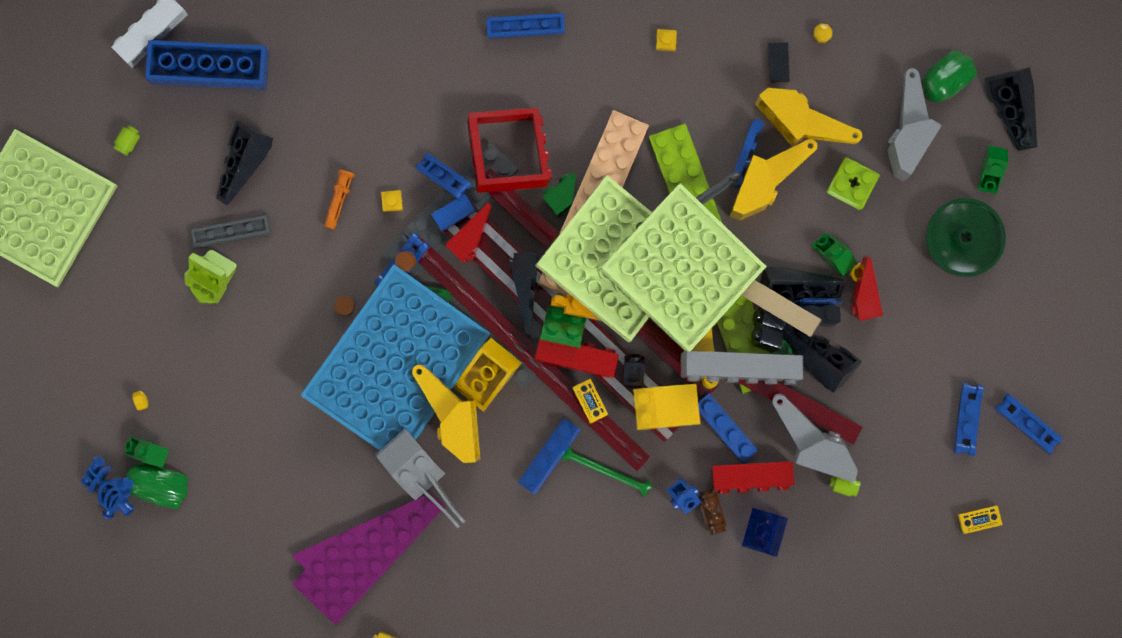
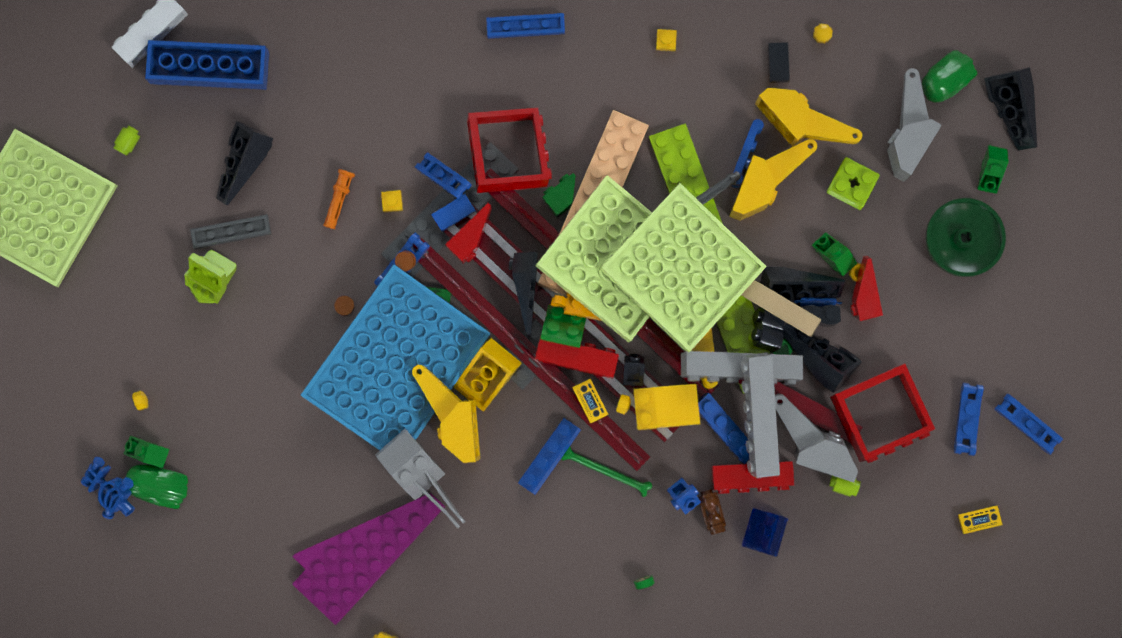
none -> yellow tile [616,394,631,414]
none -> green tile [634,575,655,590]
none -> light grey brick [740,353,780,478]
none -> red window [830,364,935,463]

